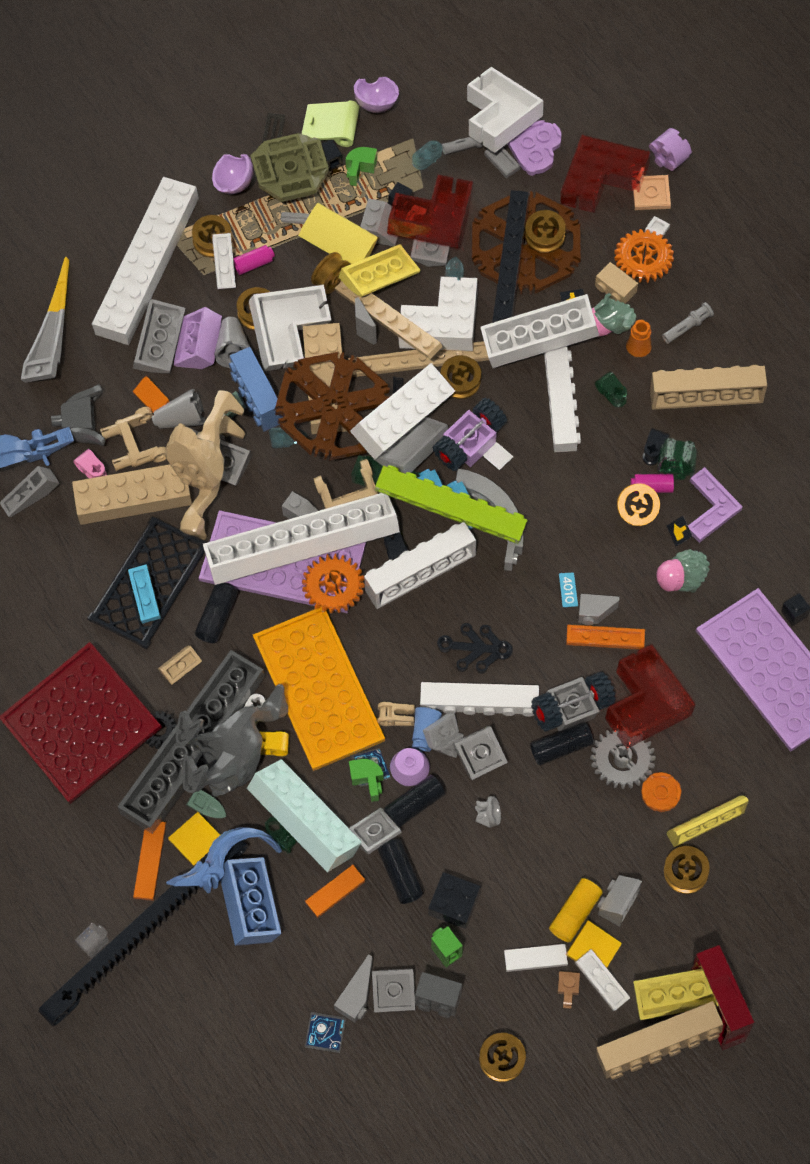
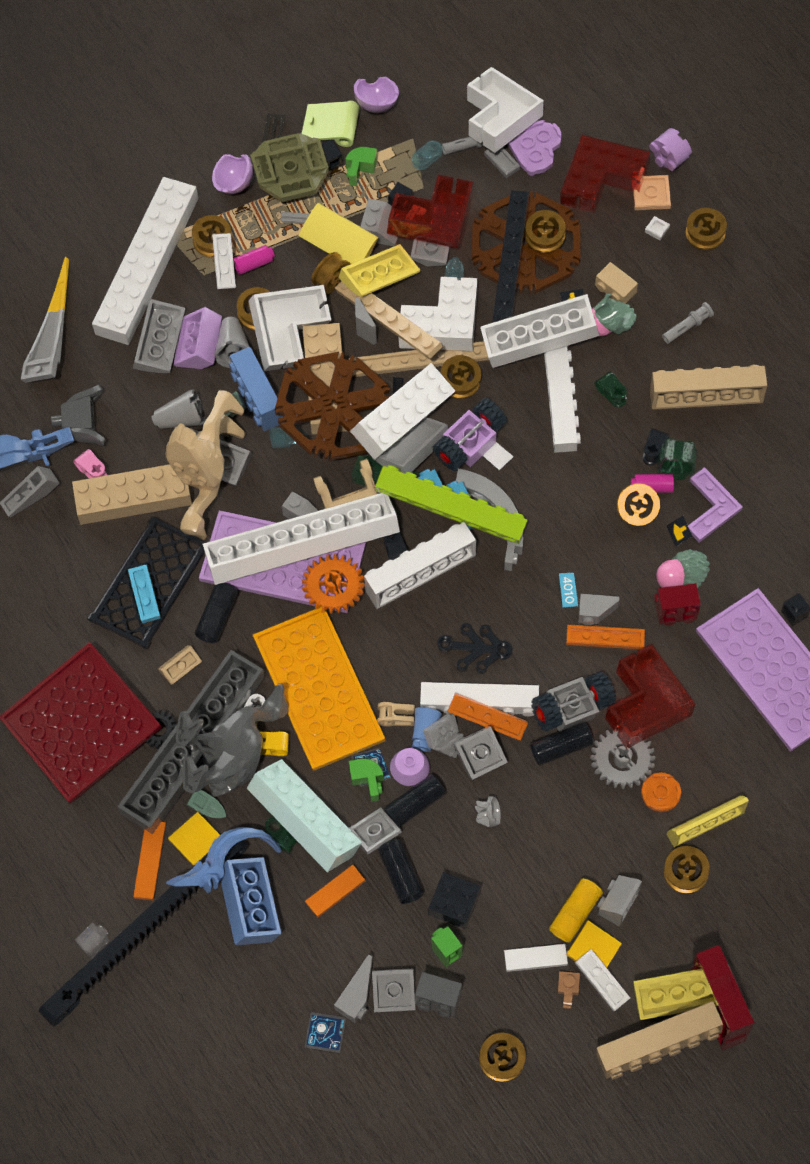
tan connector [100,407,167,471] -> none
orange slope [133,376,170,414] -> none
orange gear [614,229,674,283] -> none
orange plant [626,320,652,357] -> none
none -> orange tile [447,693,528,741]
none -> dark red brick [654,583,701,626]
none -> pearl gold wheel [686,208,727,250]

